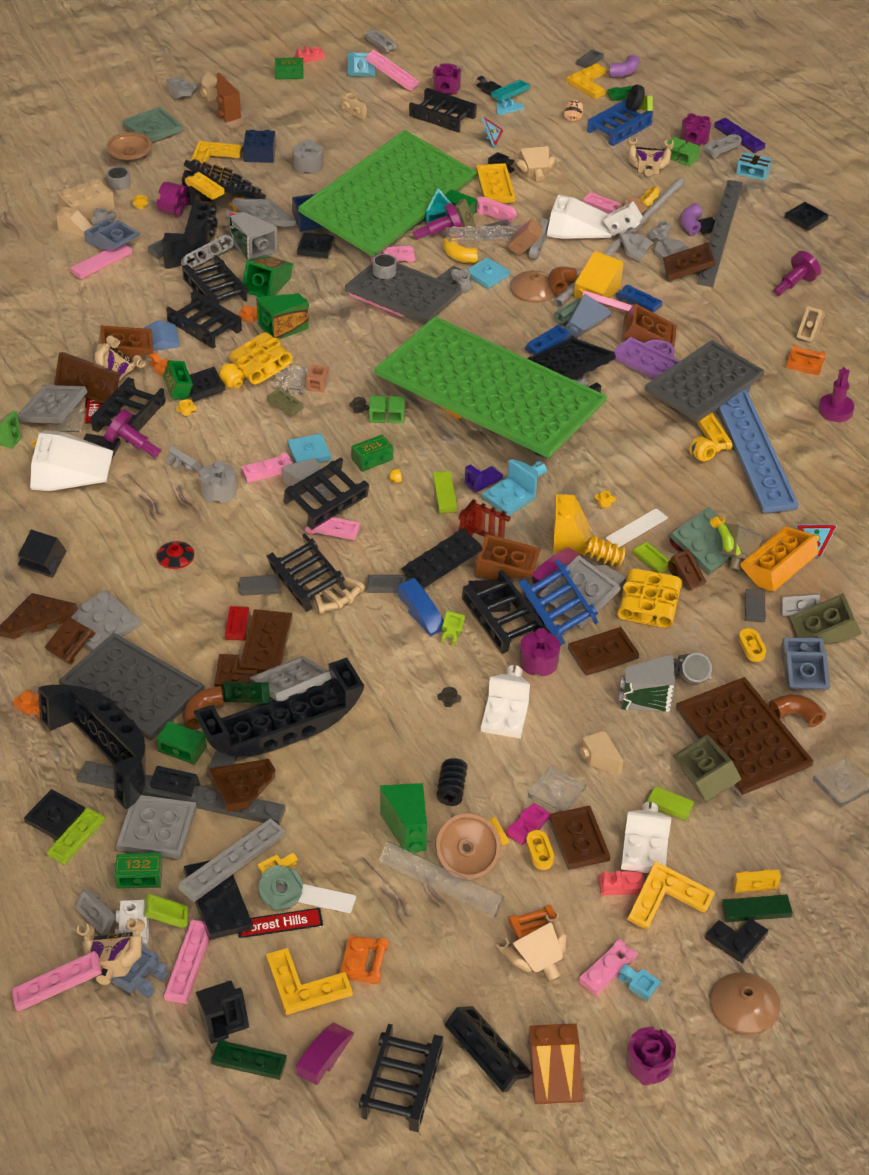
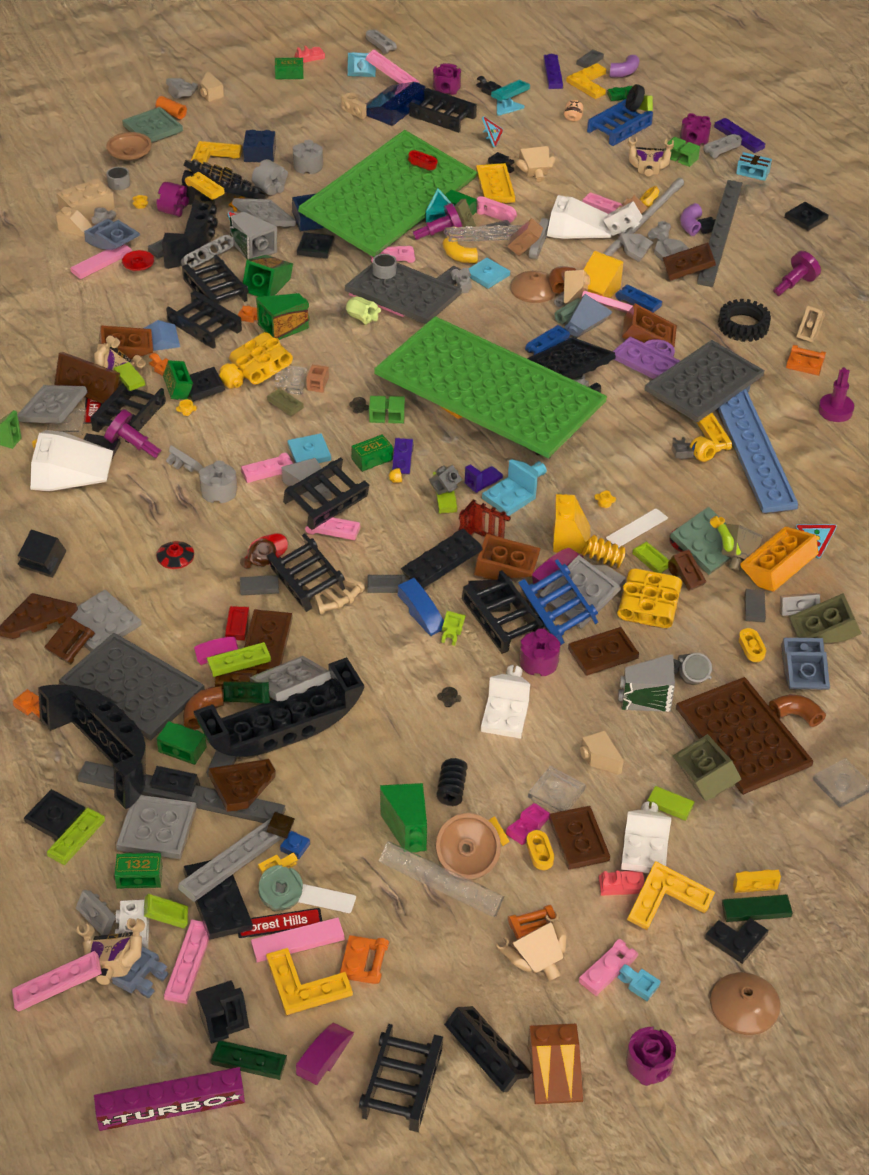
dark orange slope [216,73,241,123] -> none
none -> magenta brick [94,1067,245,1131]
none -> lime tile [114,362,145,391]
none -> red dish [122,250,154,271]
none -> orange pin [156,96,187,119]
none -> dark pink slope [194,637,239,665]
none -> lime plate [207,642,271,677]
none -> reddish brown hair [240,533,288,569]
none -> bright pink tile [251,918,345,962]
none -> light grey brick [252,159,288,195]
none -> dark brown plate [267,812,295,839]
none -> blue plate [280,831,310,860]
none -> yellowish green piece [346,296,381,325]
none -> clear blue slope [366,82,426,126]
none -> dark purple bracket [392,438,414,474]
none -> red plate [408,150,438,170]
none -> dark grey brick [429,465,462,495]
none -> dark purple plate [543,54,563,89]
none -> tan slope [564,270,590,305]
none -> flat silver plate [672,437,694,459]
none -> black tyre [718,299,771,342]

